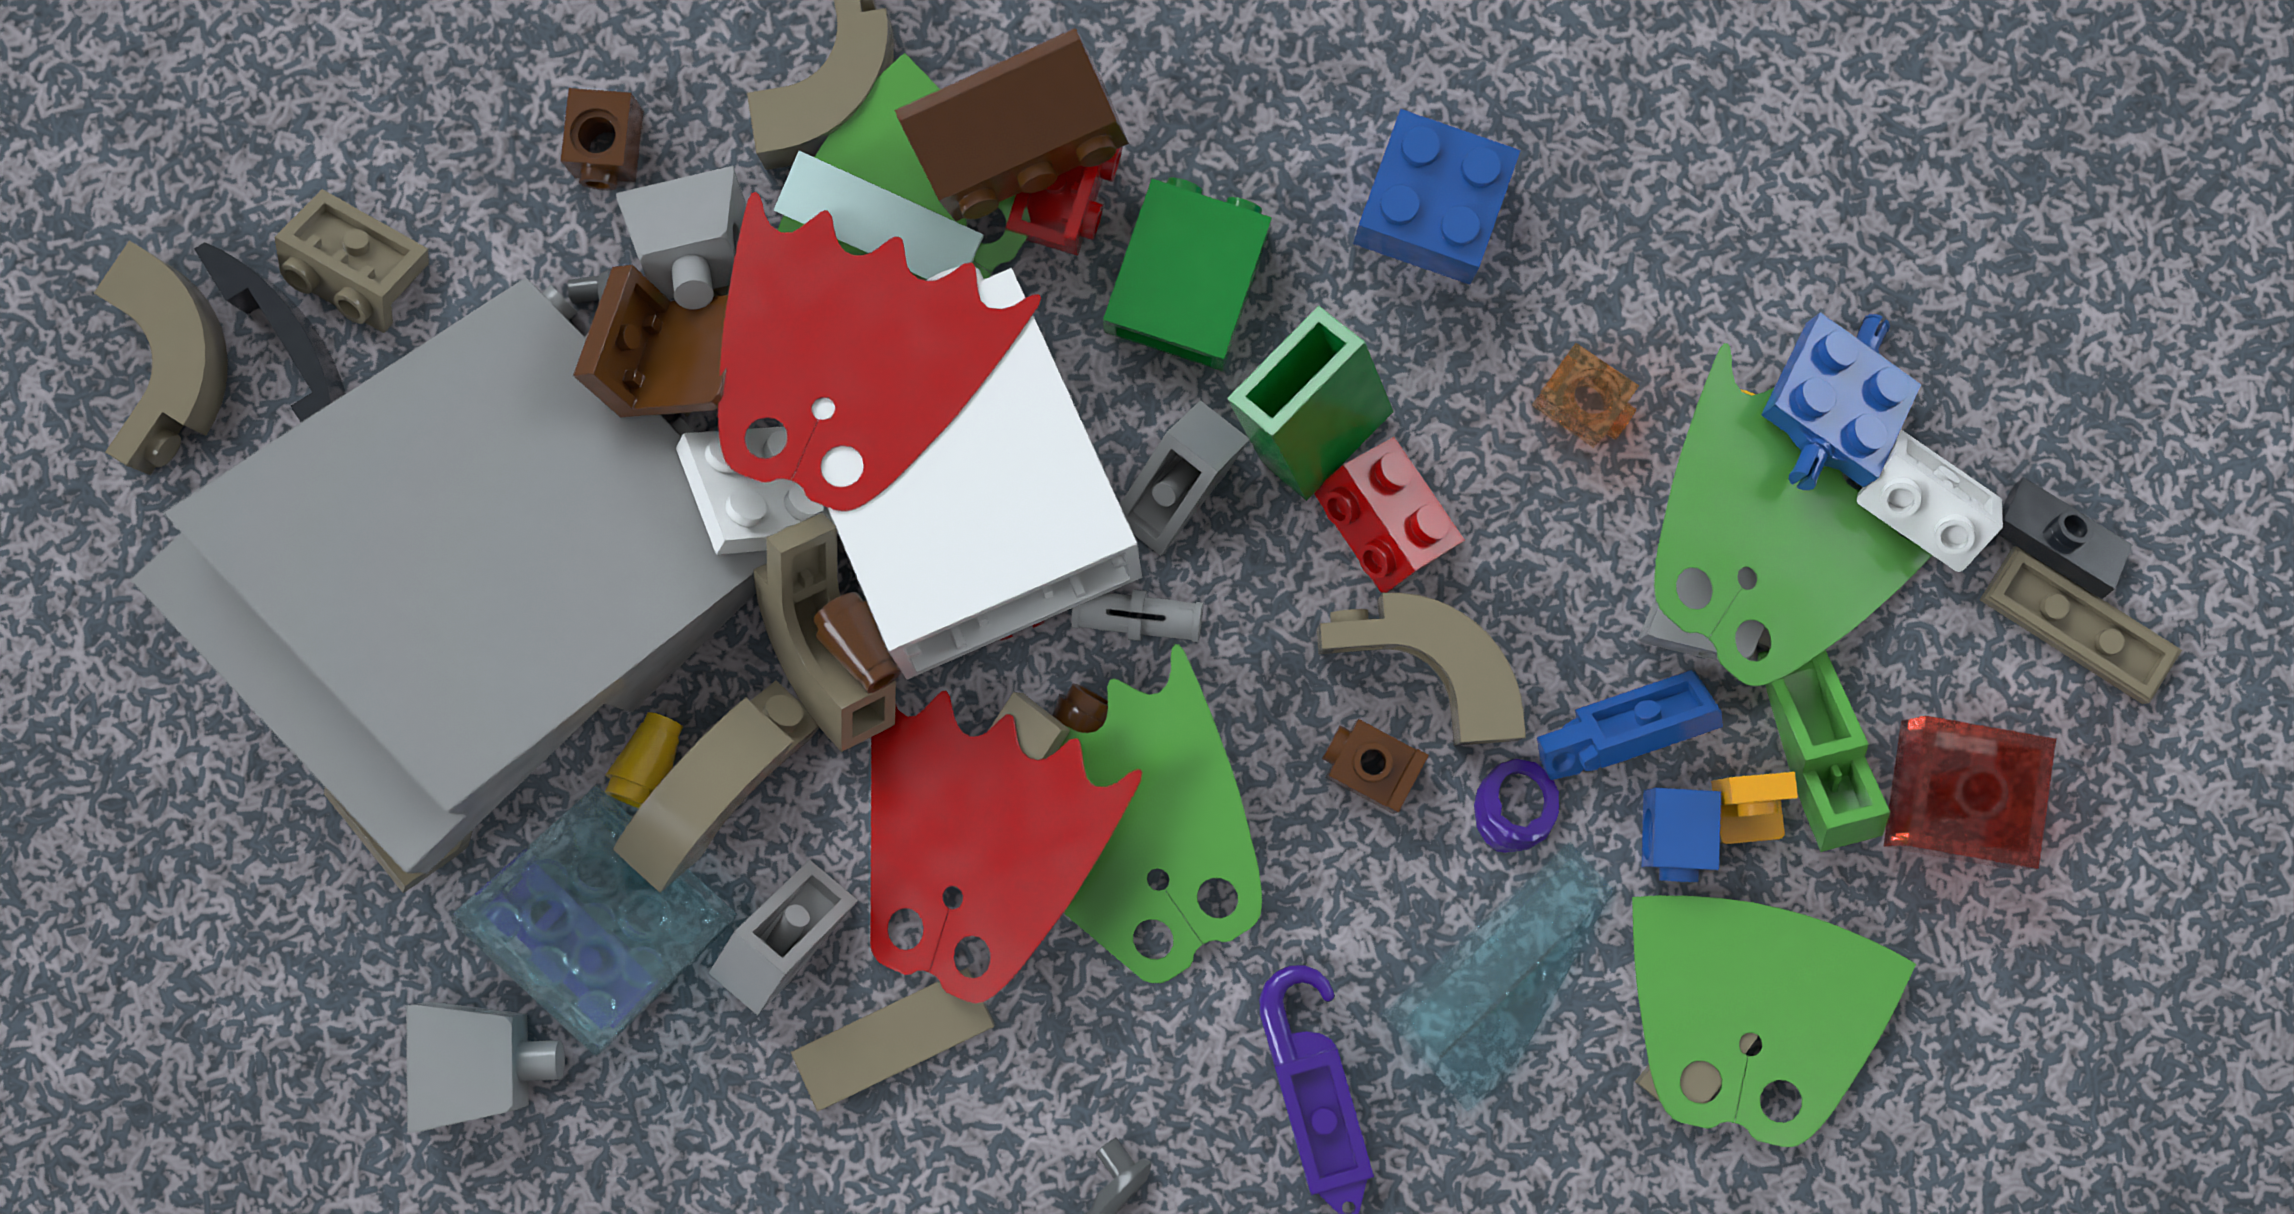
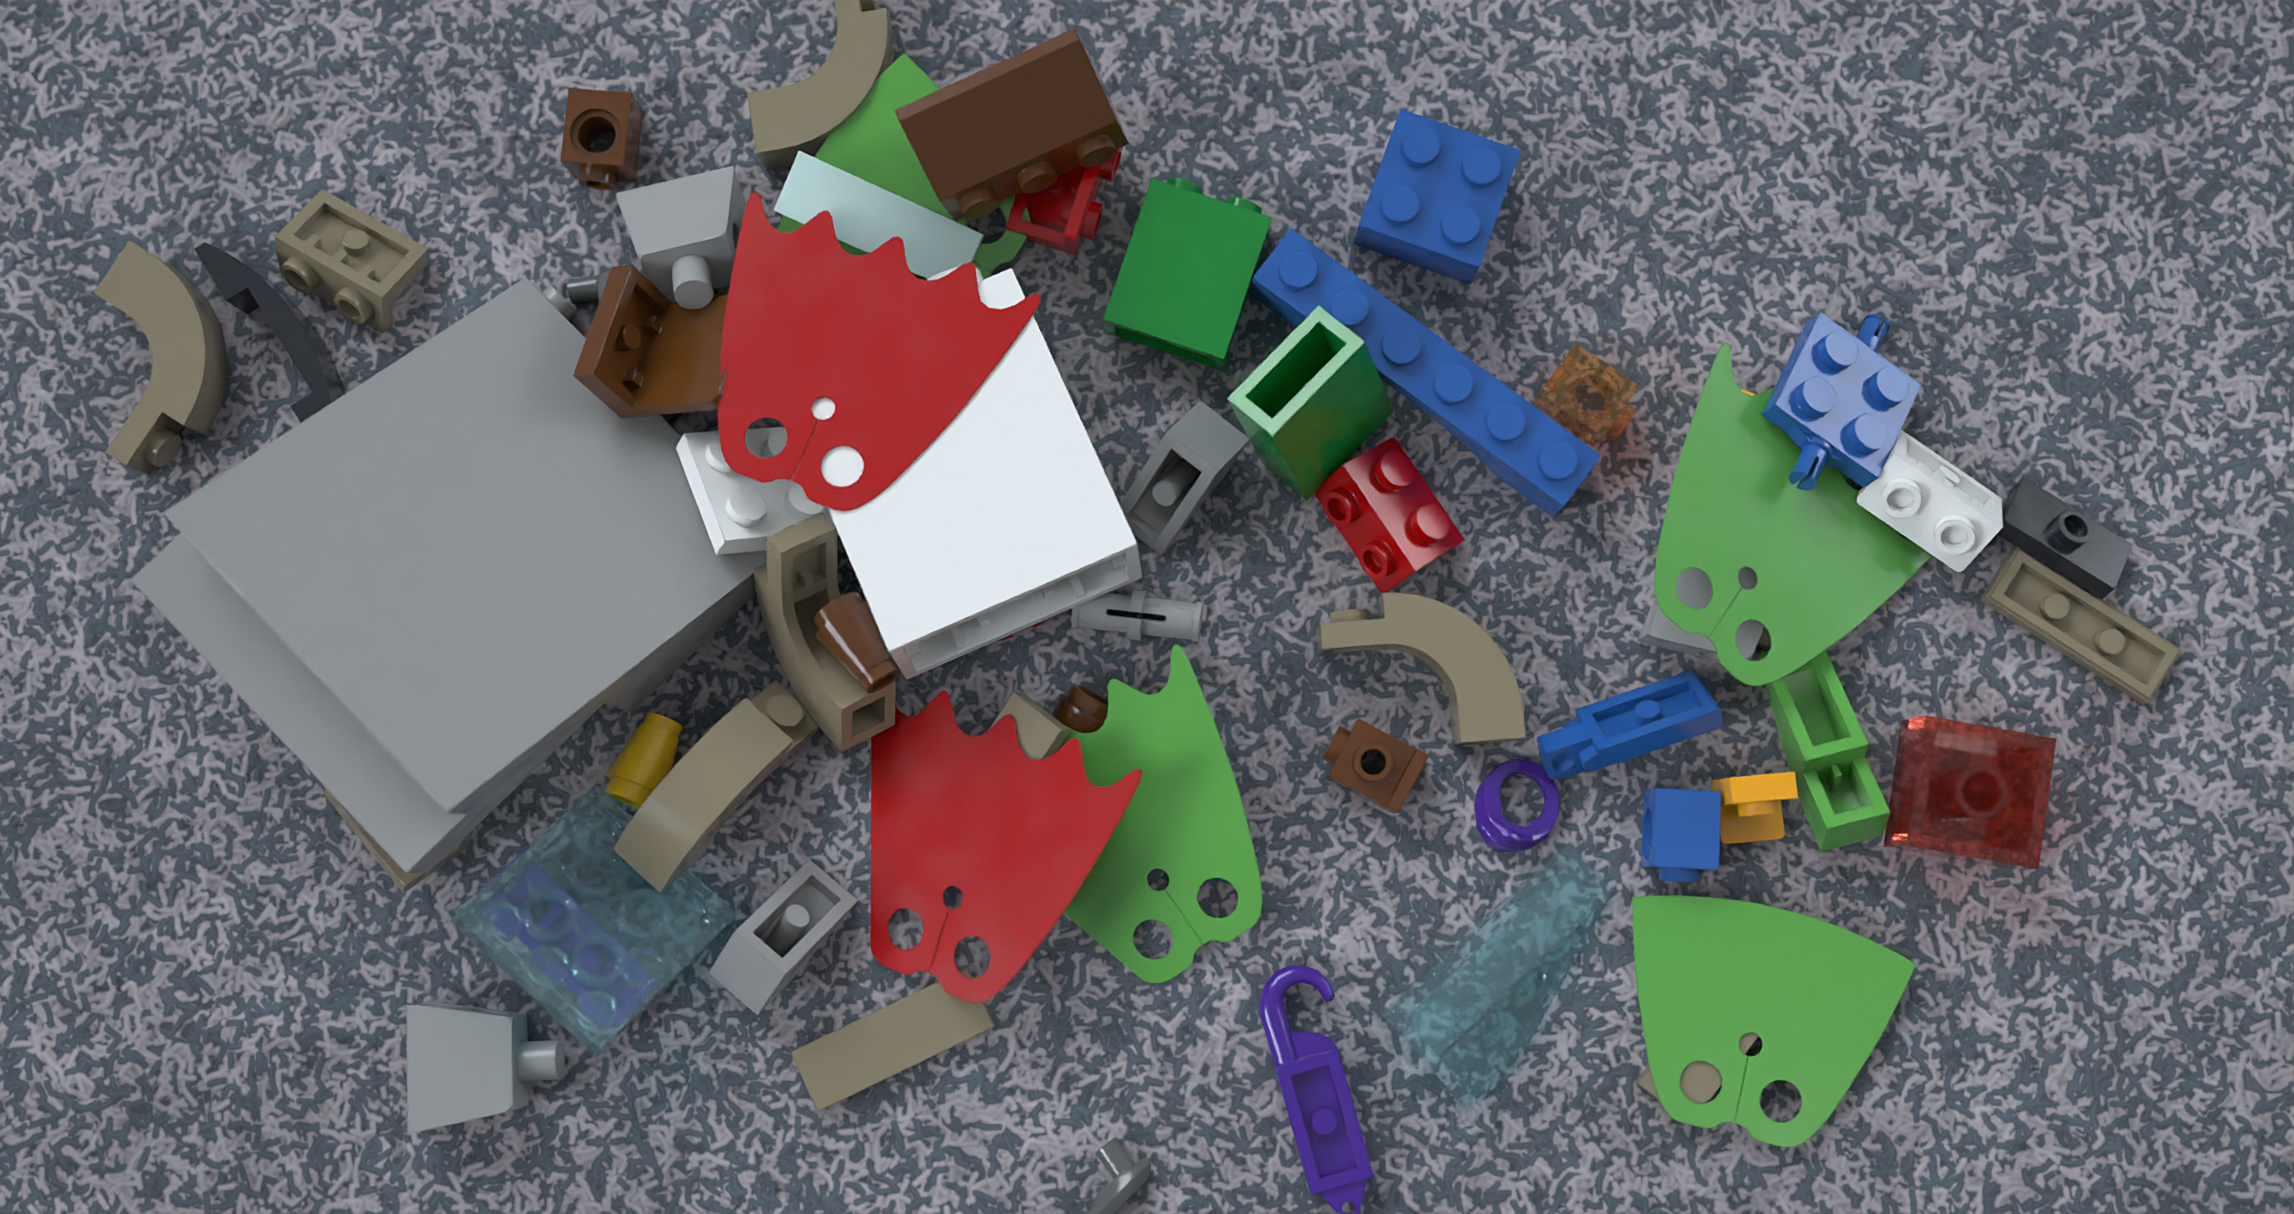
none -> blue arch [1250,228,1602,517]

